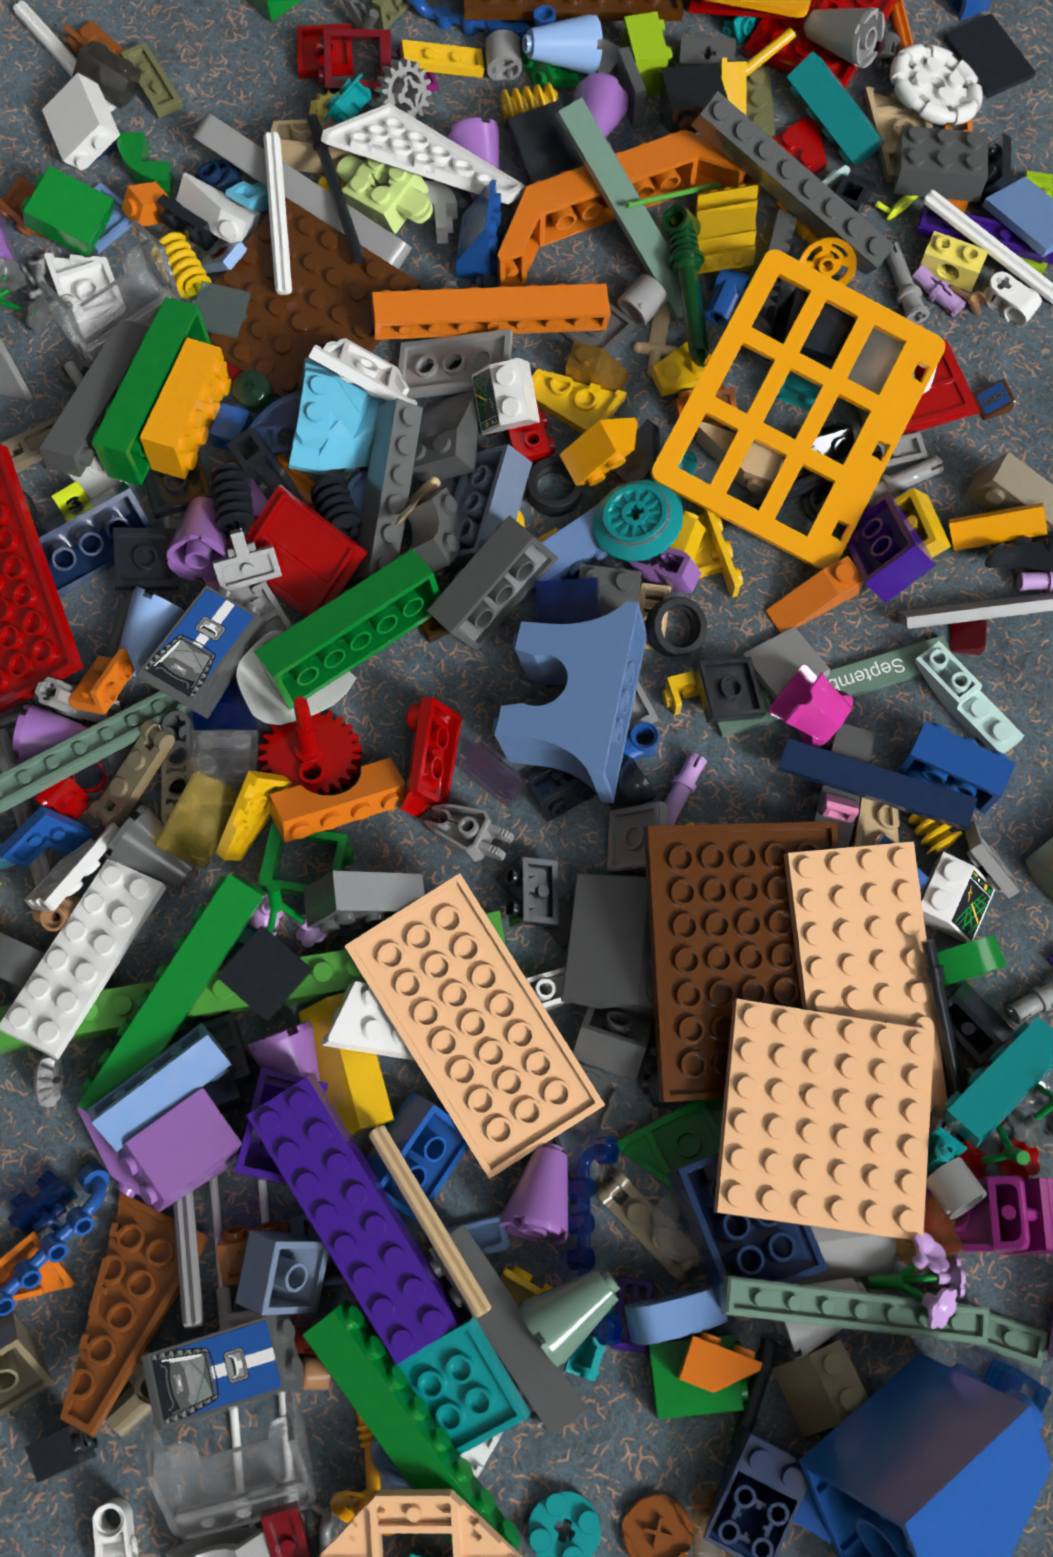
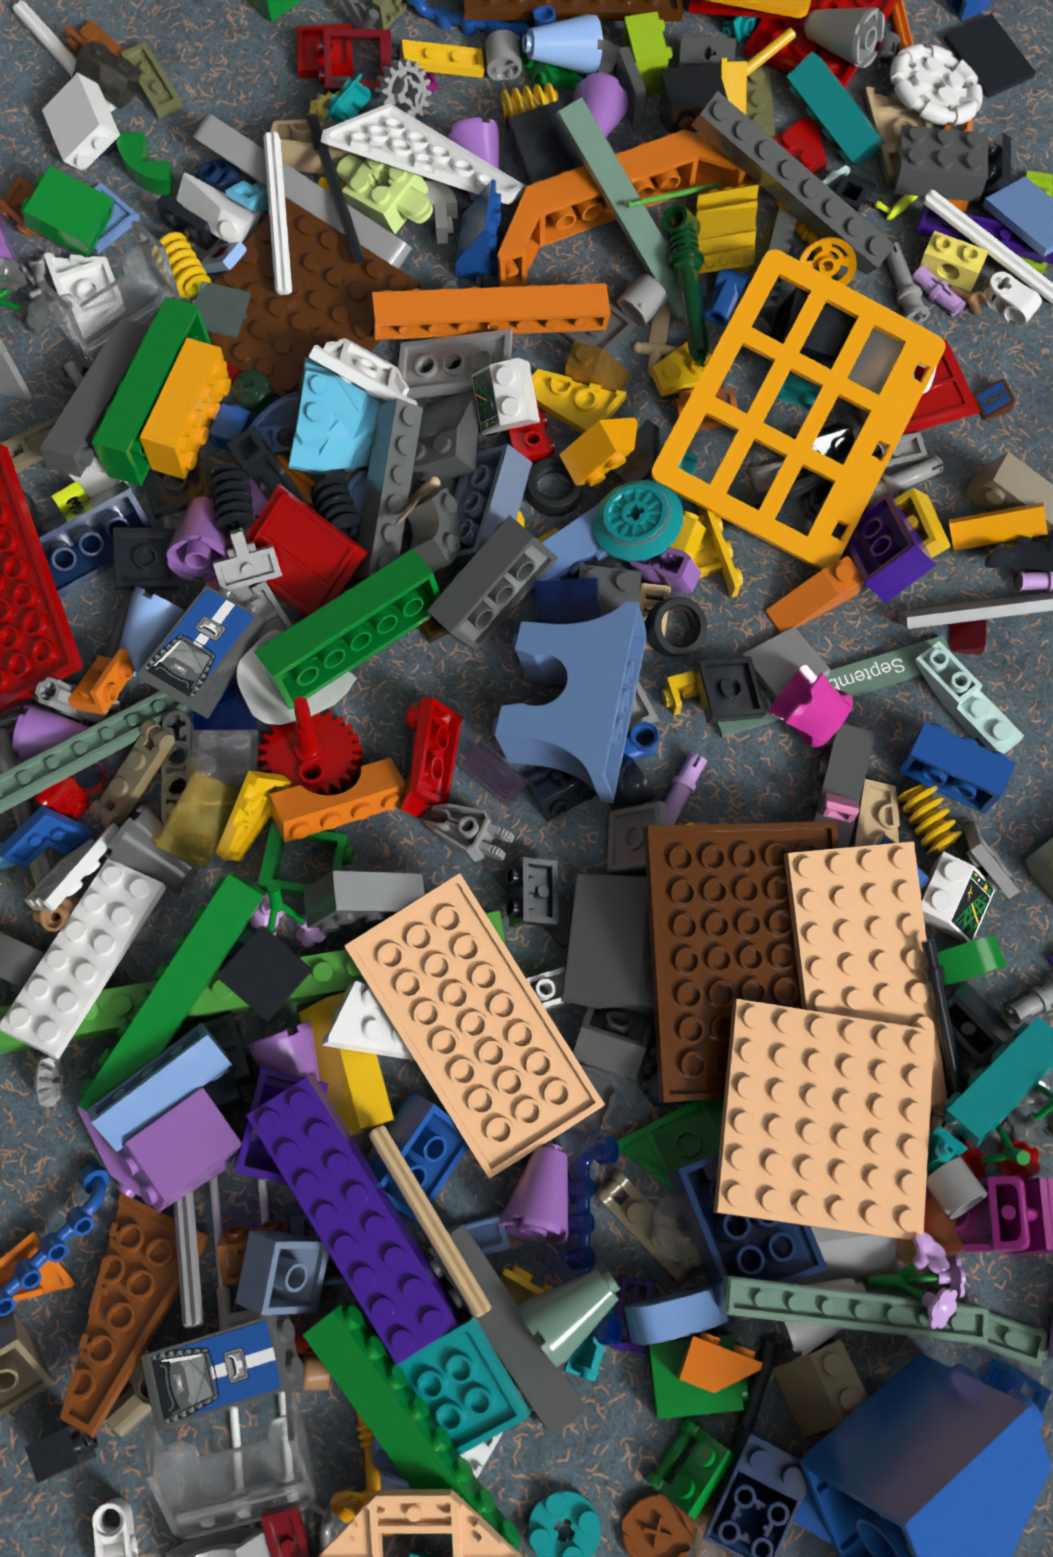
clear blue hips [8,1171,79,1236] -> none
orange brick [121,182,168,228] -> none
tan slope [696,422,784,494] -> none
dark blue tile [778,738,978,831] -> none
none -> green plate [645,1417,736,1520]

